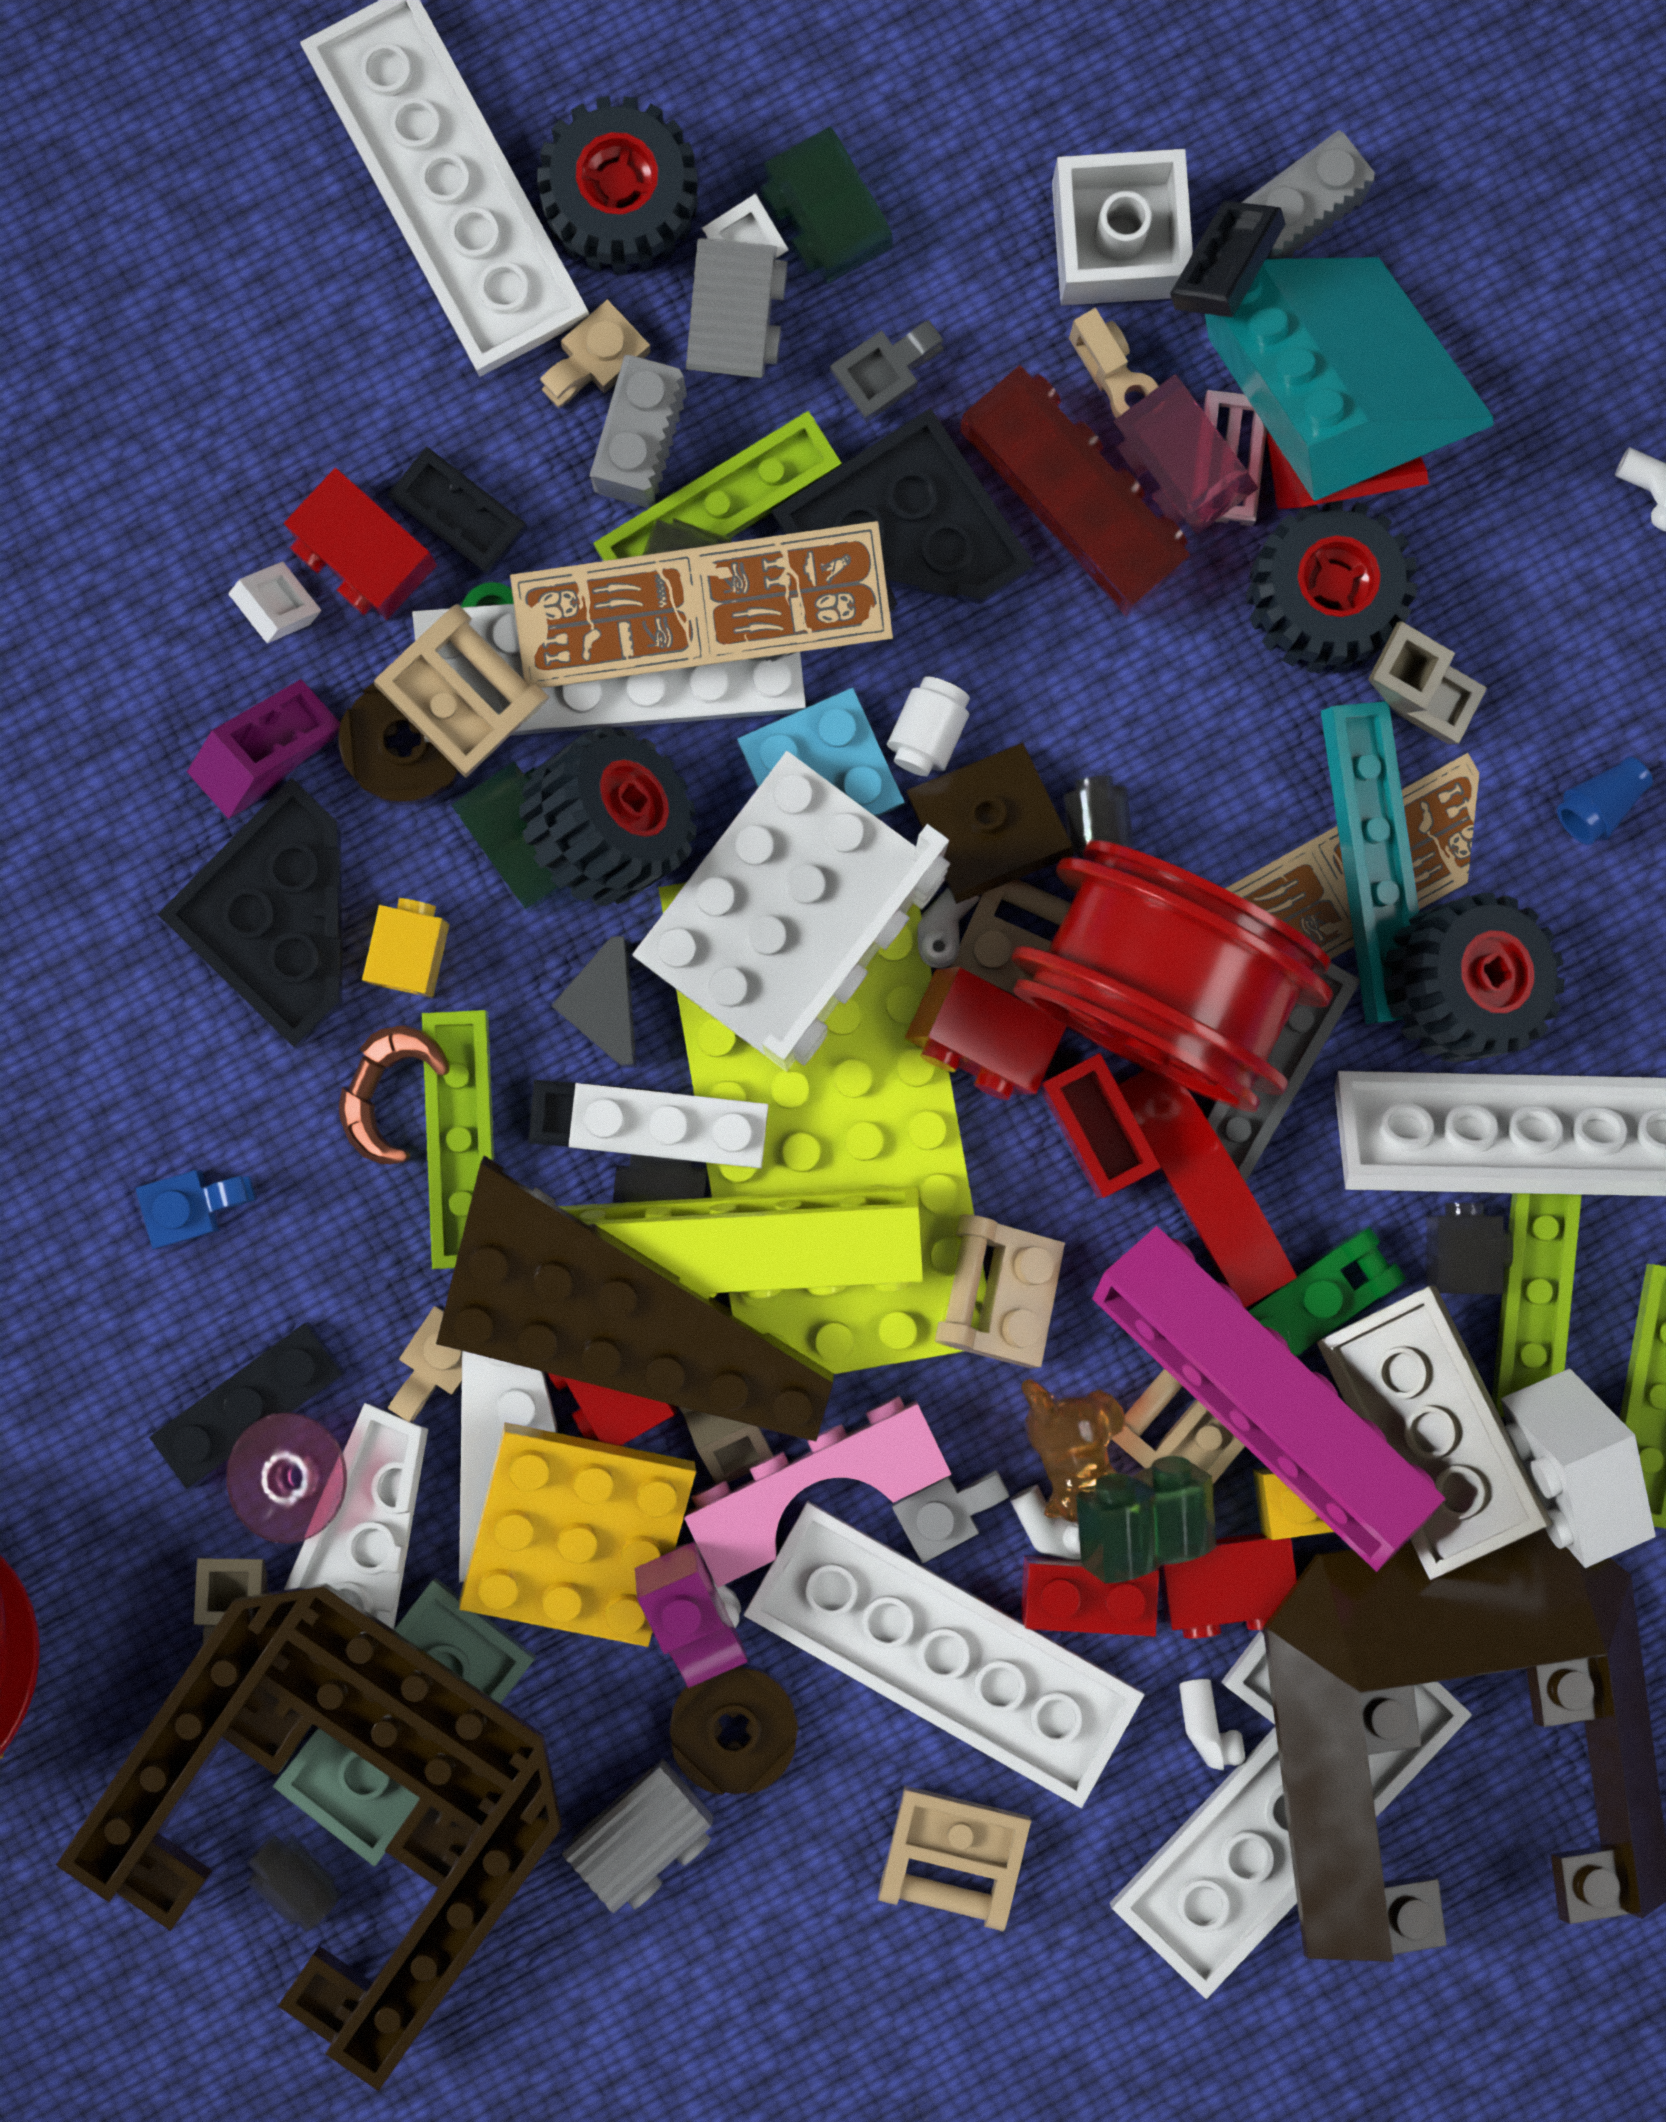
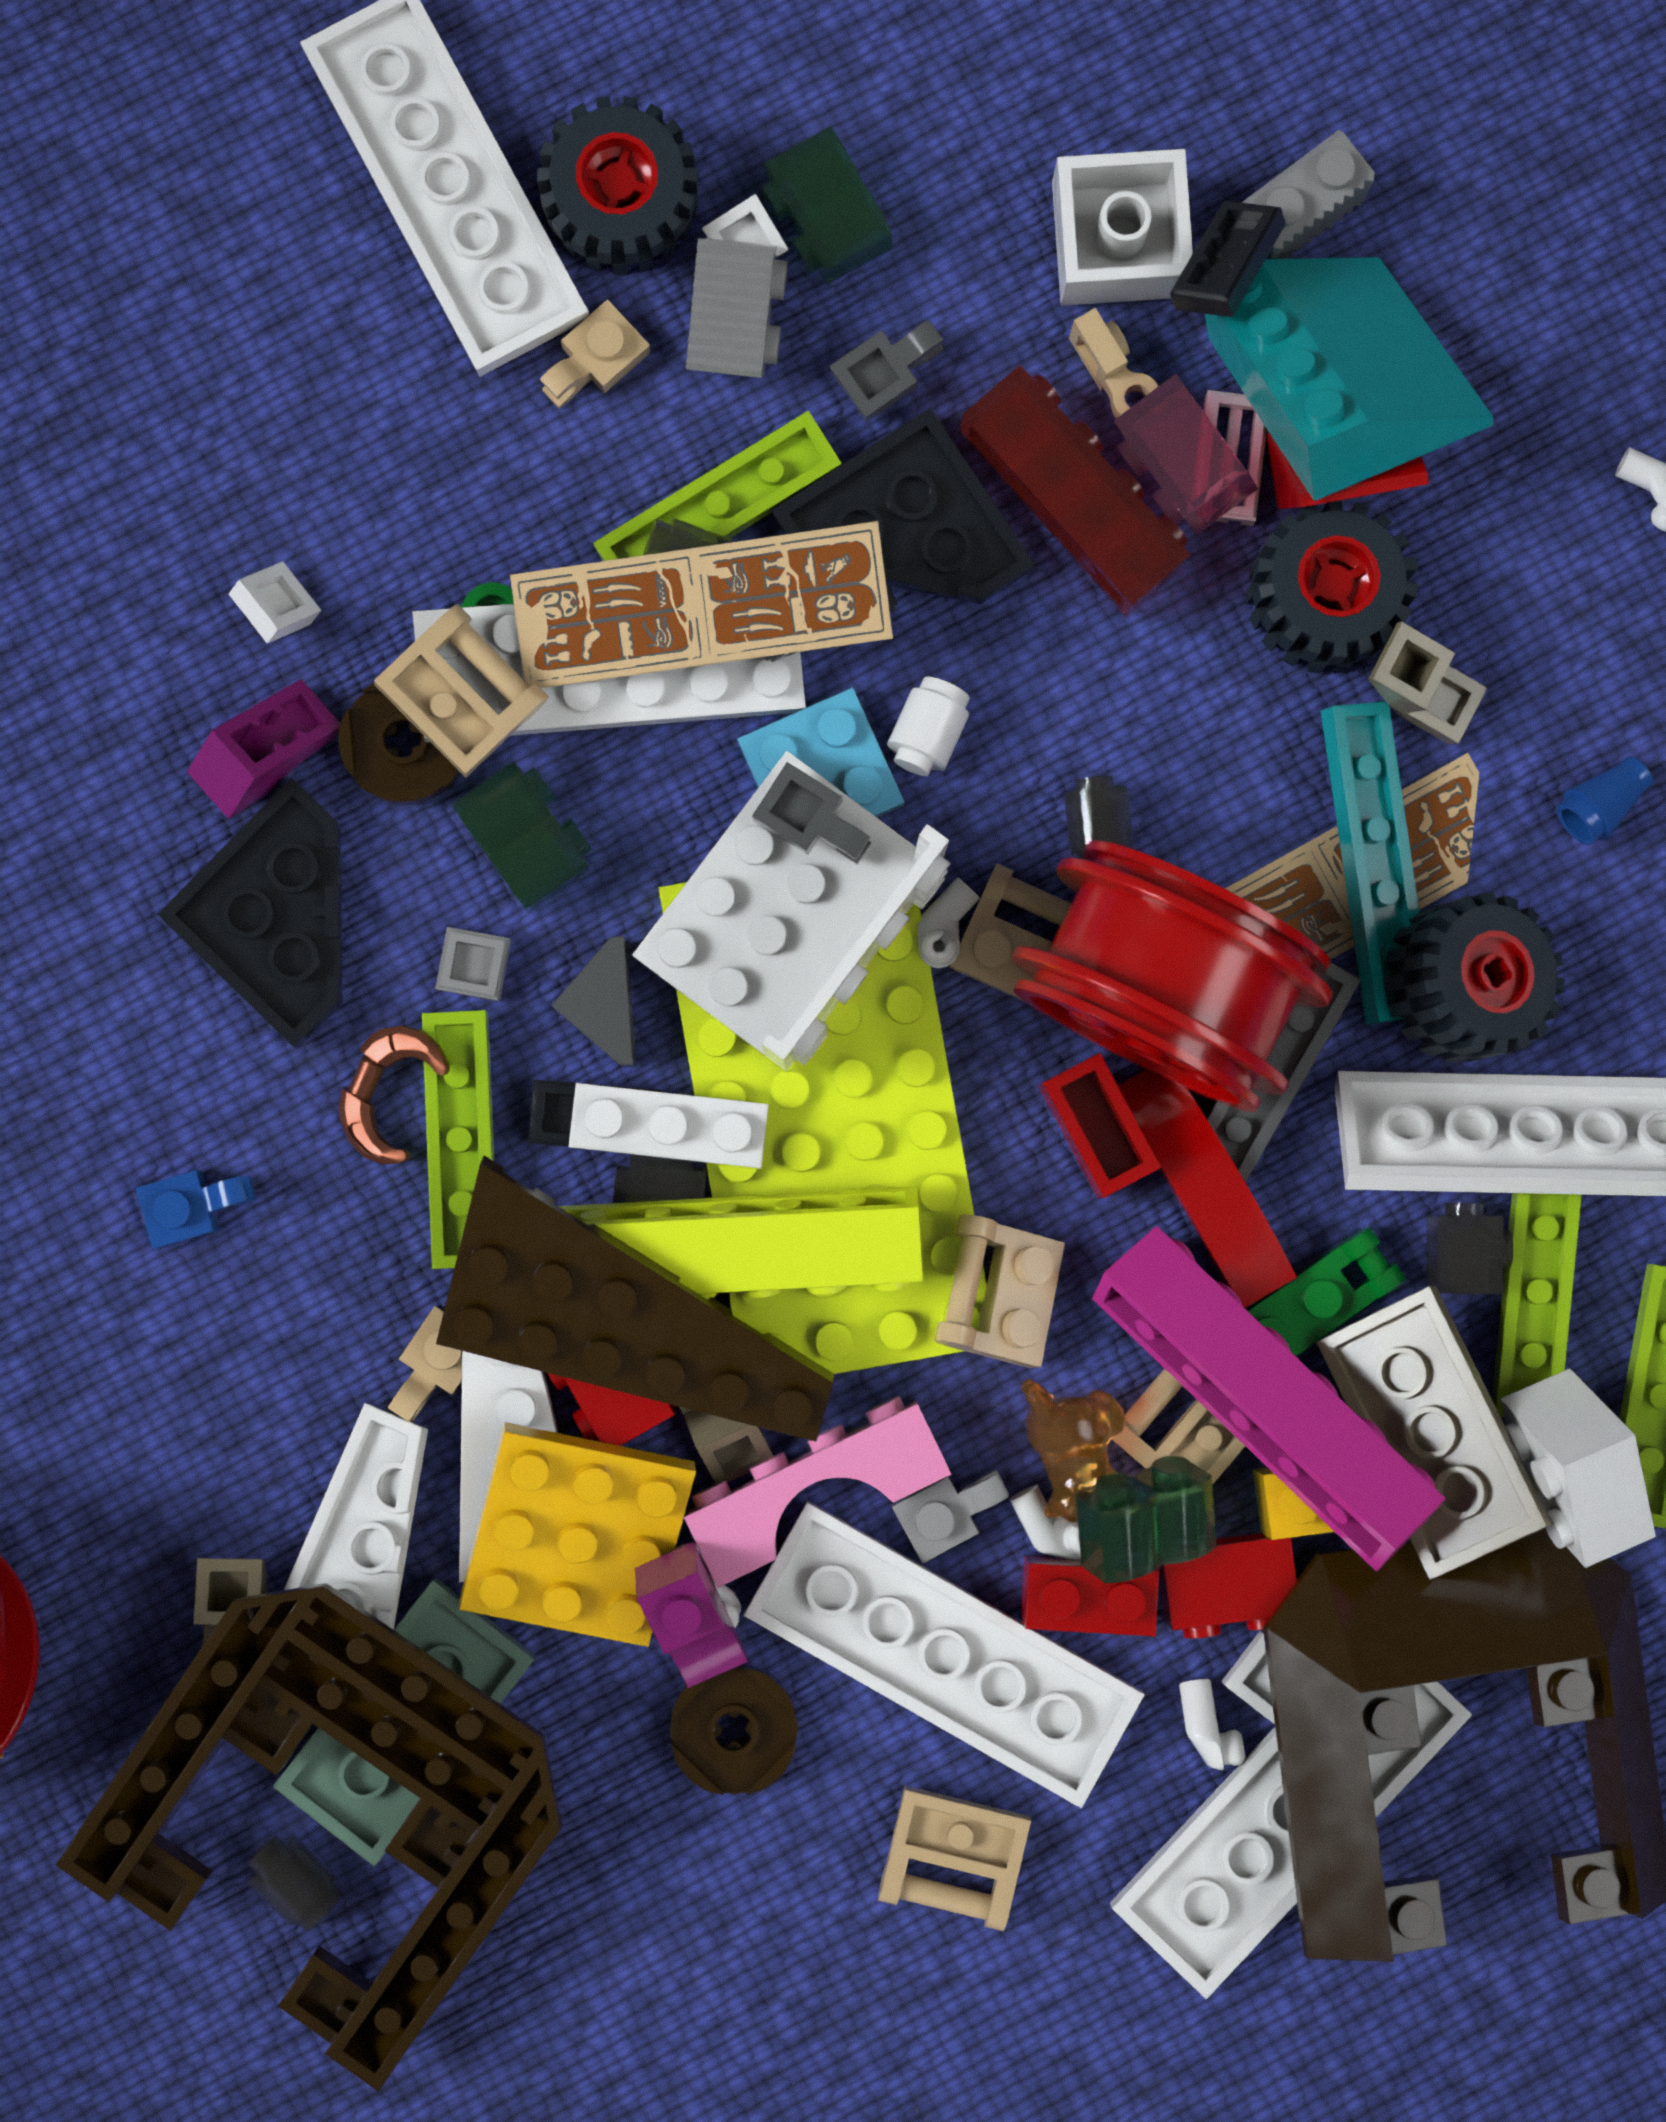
black plate [149,1322,346,1489] -> none
clear pink dish [227,1413,347,1543] -> none
red piece [283,467,437,621] -> none
yellow brick [362,898,450,998] -> none
black plate [387,446,528,577] -> none
black wheel [519,726,697,906] -> none
light grey brick [562,1758,714,1913] -> none
light grey brick [589,355,687,508] -> none
red piece [905,967,1067,1100] -> none
dark brown plate [906,742,1074,904] -> none
none -> light grey tile [435,927,512,1002]
none -> dark grey plate [752,762,871,864]

